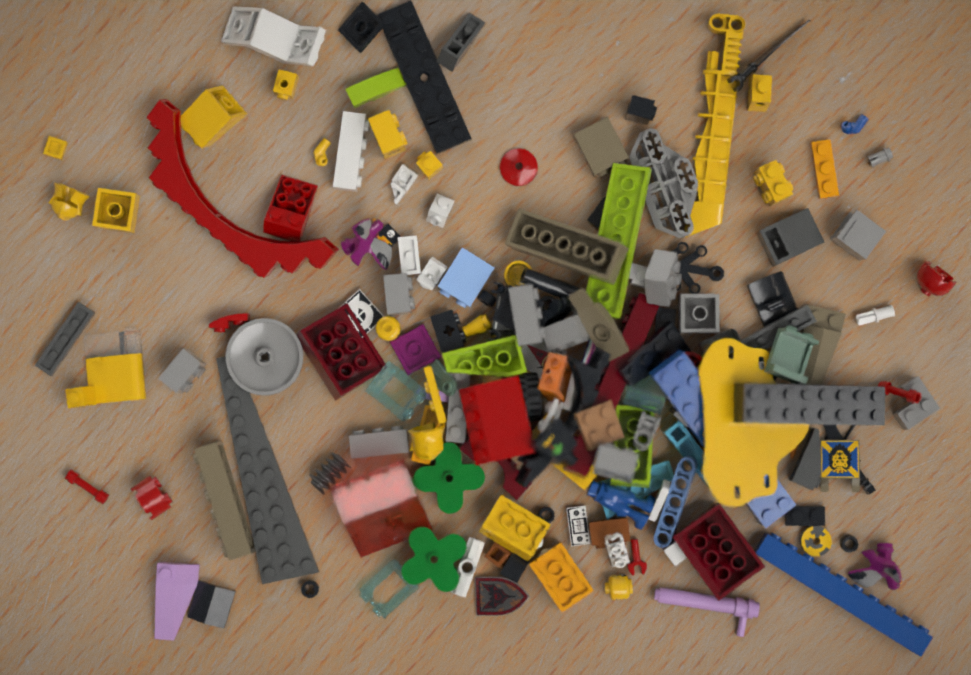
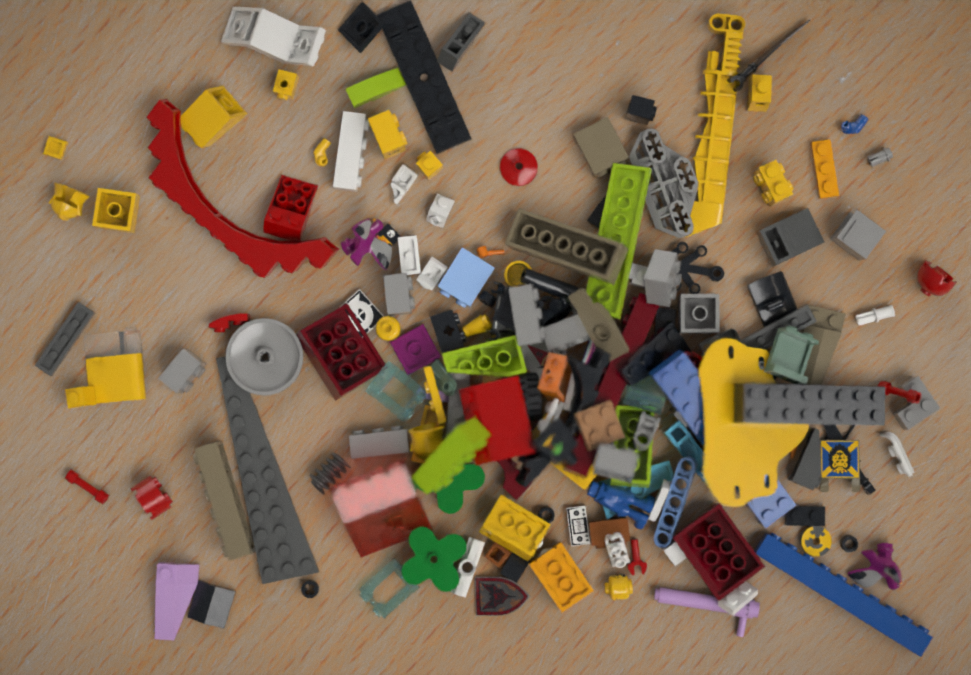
none -> lime brick [411,418,491,495]
none -> orange hand [476,246,504,258]
none -> white plate [718,582,758,616]
none -> white piece [880,432,915,477]

